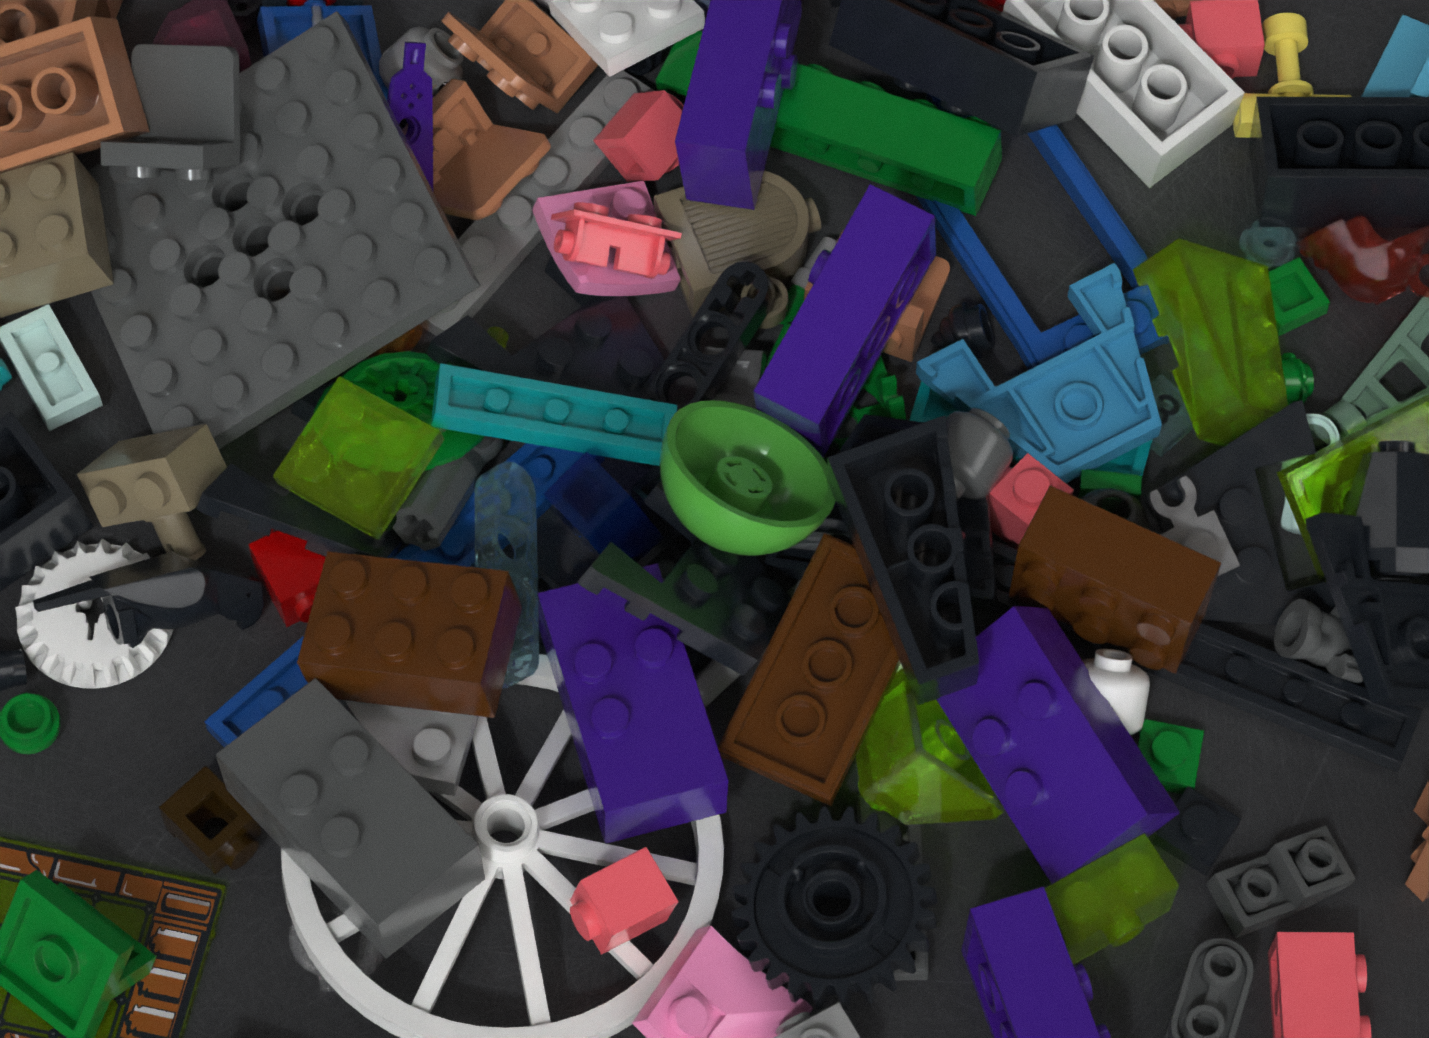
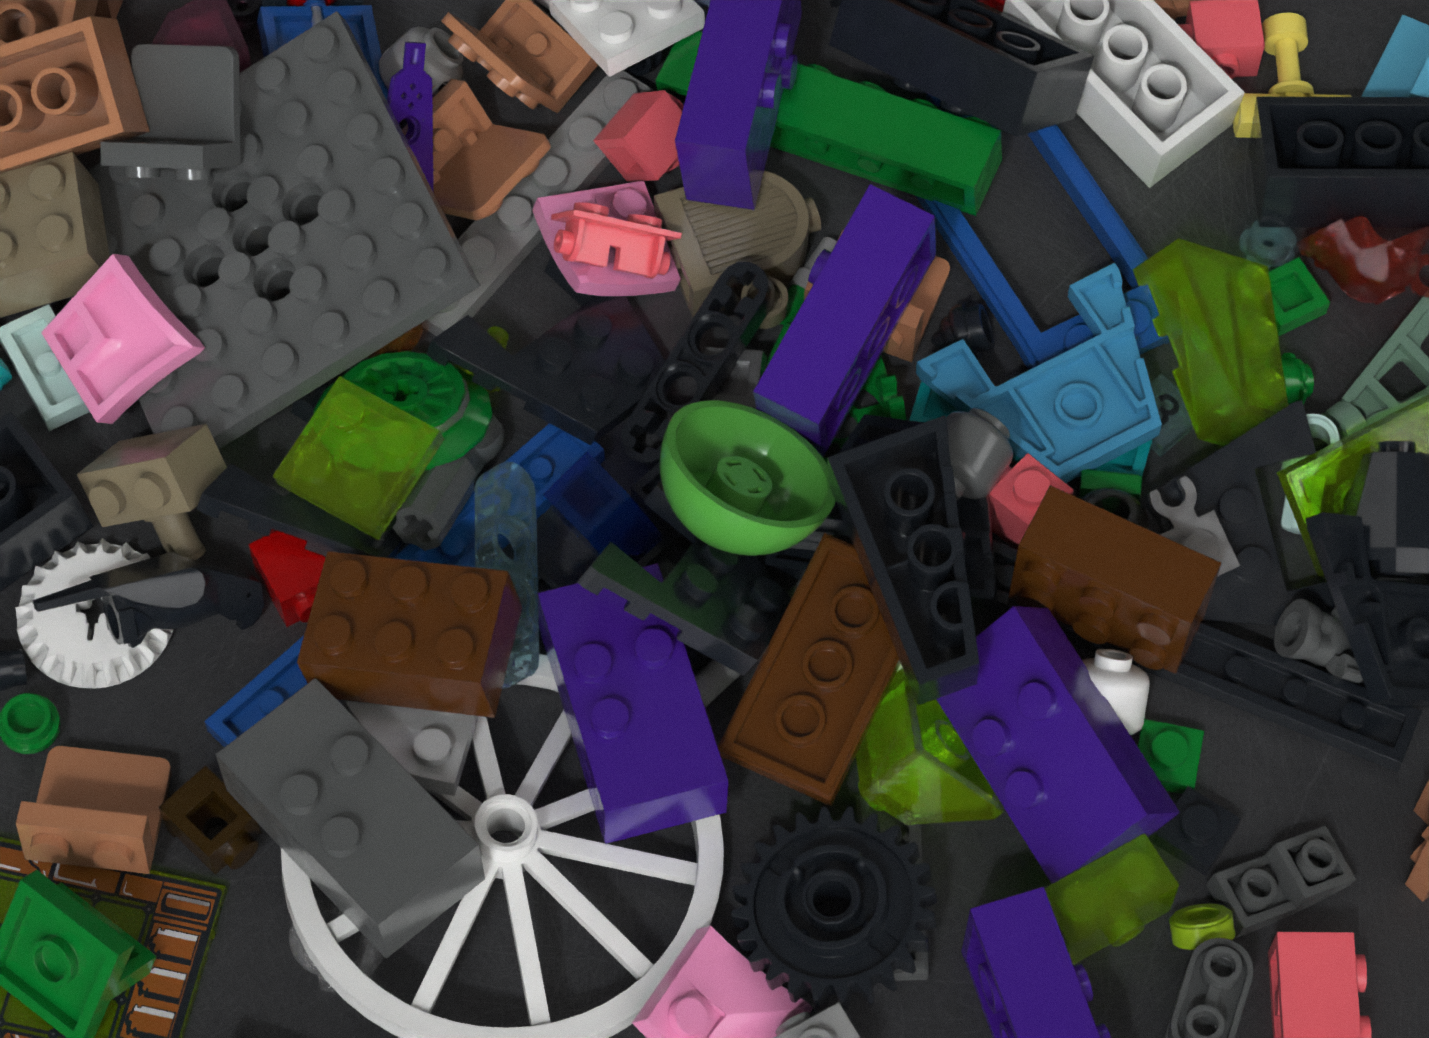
teal plate [431,363,677,466] -> none
coral brick [570,847,679,955] -> none
none -> nougat bracket [16,746,172,874]
none -> bright pink plate [41,254,205,424]
none -> lime tile [1169,903,1235,950]

